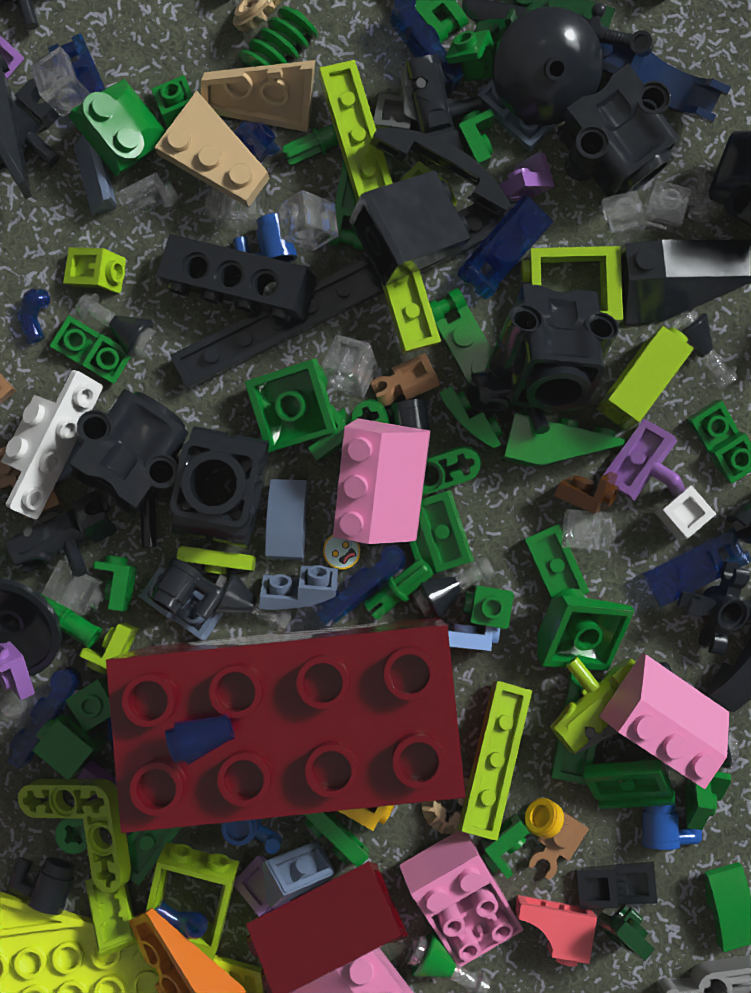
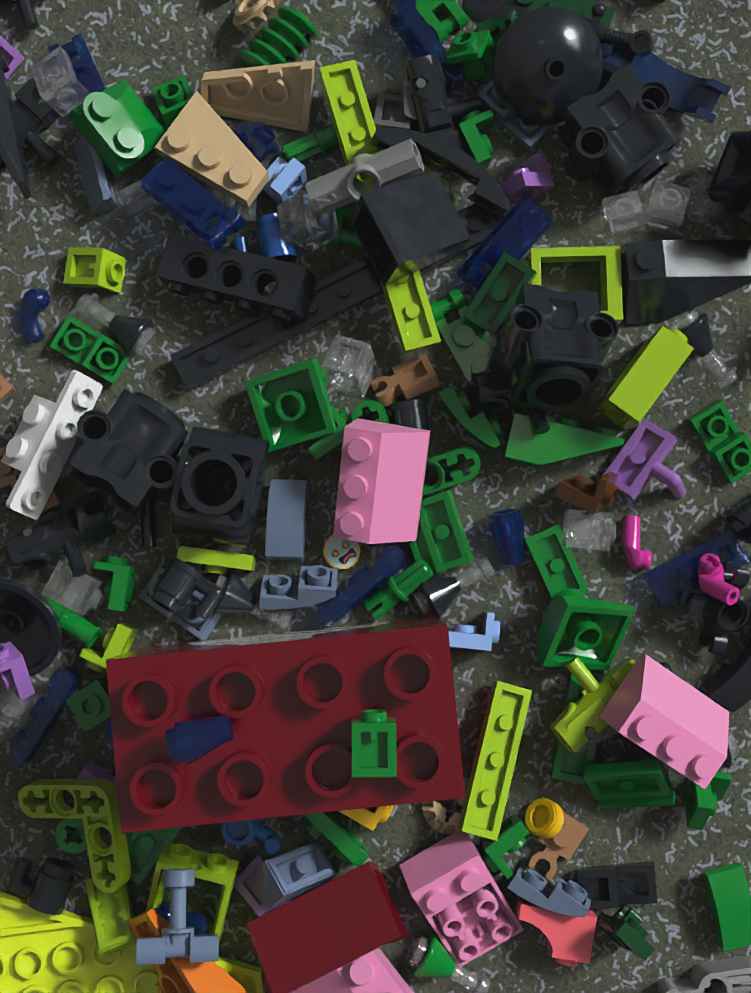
green brick [32,712,109,780] -> none
green bracket [462,585,514,629] -> none
blue piece [641,800,702,850] -> none
white panel [654,485,716,540] -> none
none -> sand blue bar [136,869,219,965]
none -> clear blue plate [141,157,245,250]
none -> light blue bracket [262,157,308,208]
none -> light grey piece [305,138,424,215]
none -> green bracket [352,709,397,778]
none -> dark green plate [463,251,537,336]
none -> clear blue cone [488,508,525,565]
none -> sand blue slope [507,867,591,917]
none -> dark pink arm [621,515,652,571]
none -> dark pink arm [698,553,740,605]

